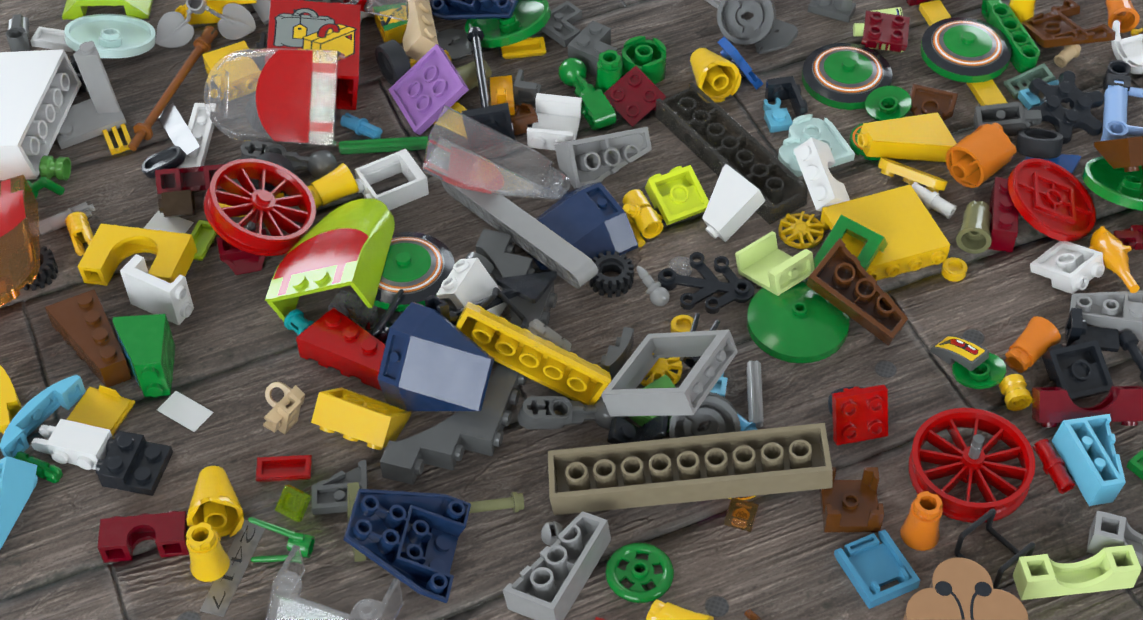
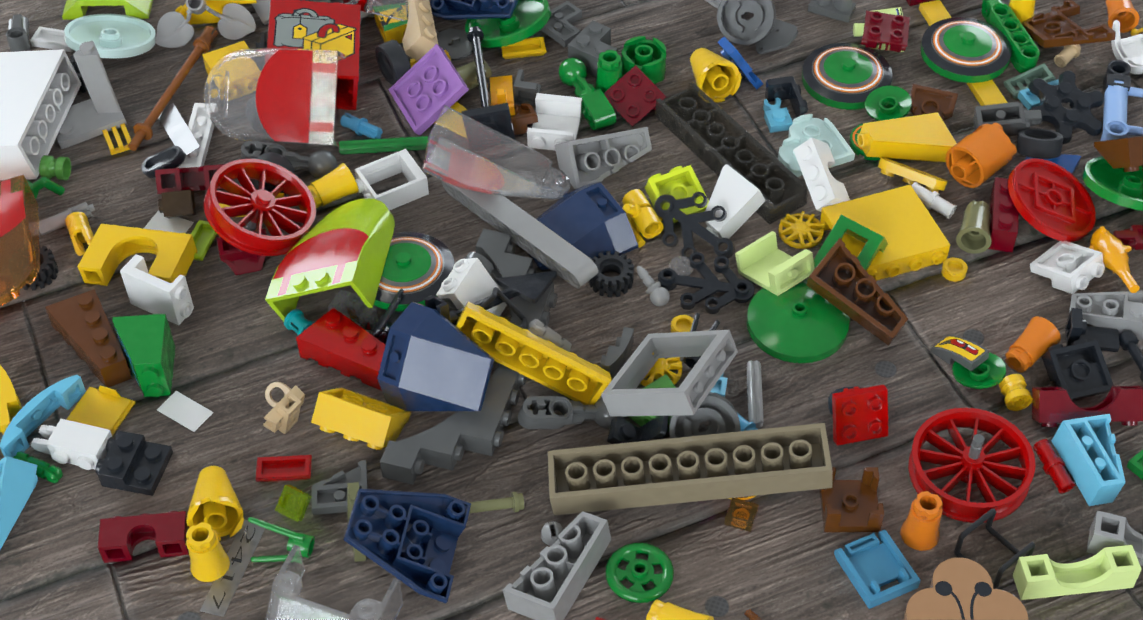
none -> black plant [654,192,735,261]

